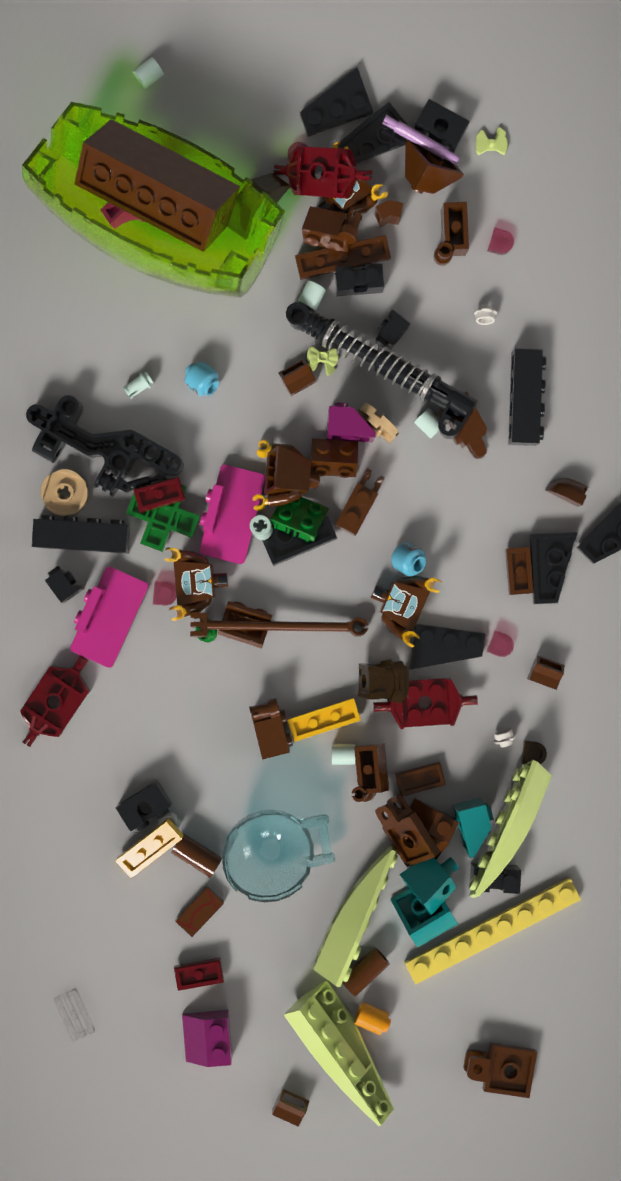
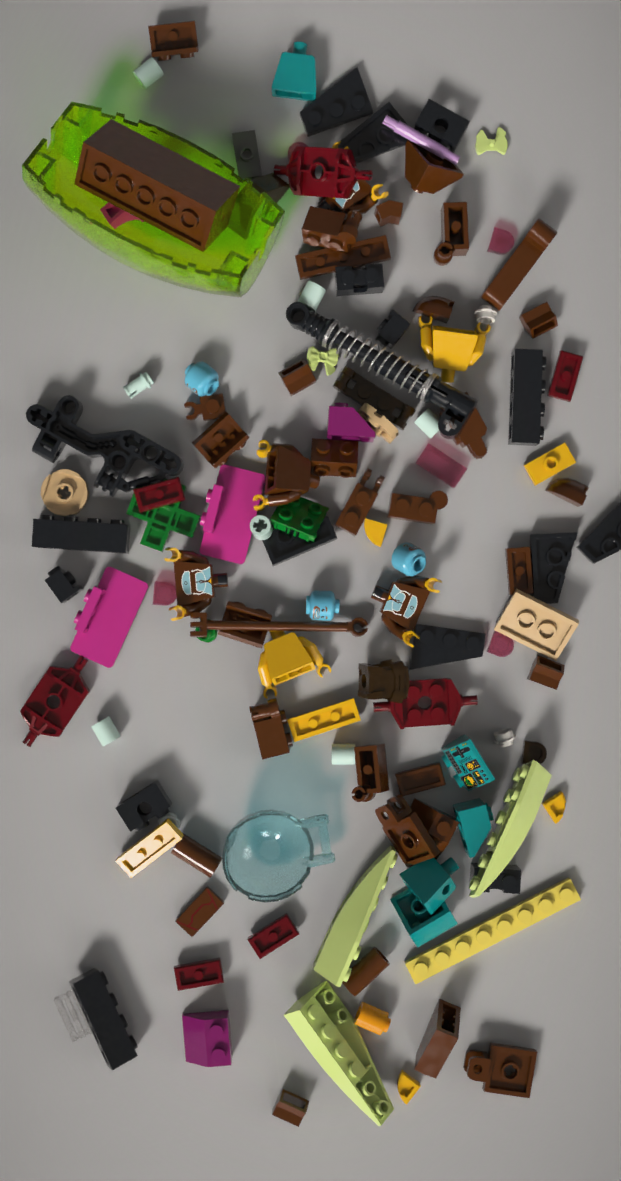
none -> black brick [69,968,138,1070]
none -> light aqua piece [91,716,121,747]
none -> reddish brown bracket [148,20,199,61]
none -> reddish brown plate [184,393,226,421]
none -> reddish brown bracket [192,412,250,468]
none -> dark grey plate [232,130,262,182]
none -> dark red plate [247,913,299,959]
none -> yellow torso [258,631,331,699]
none -> teal torso [272,42,316,102]
none -> medium azure head [306,590,340,621]
none -> dark brown plate [333,366,416,430]
none -> yellow tile [364,518,387,547]
none -> reddish brown hinge [387,491,448,525]
none -> yellow tile [397,1070,421,1104]
none -> reddish brown brick [412,296,455,323]
none -> reddish brown slope [414,999,461,1079]
none -> clear pink tile [415,443,467,488]
none -> yellow torso [419,315,491,383]
none -> slope [441,734,495,791]
none -> reddish brown beam [481,218,558,311]
none -> tan plate [494,589,579,661]
none -> reddish brown piece [519,302,558,339]
none -> yellow plate [524,442,576,486]
none -> yellow tile [541,791,566,824]
none -> dark red plate [547,350,583,402]

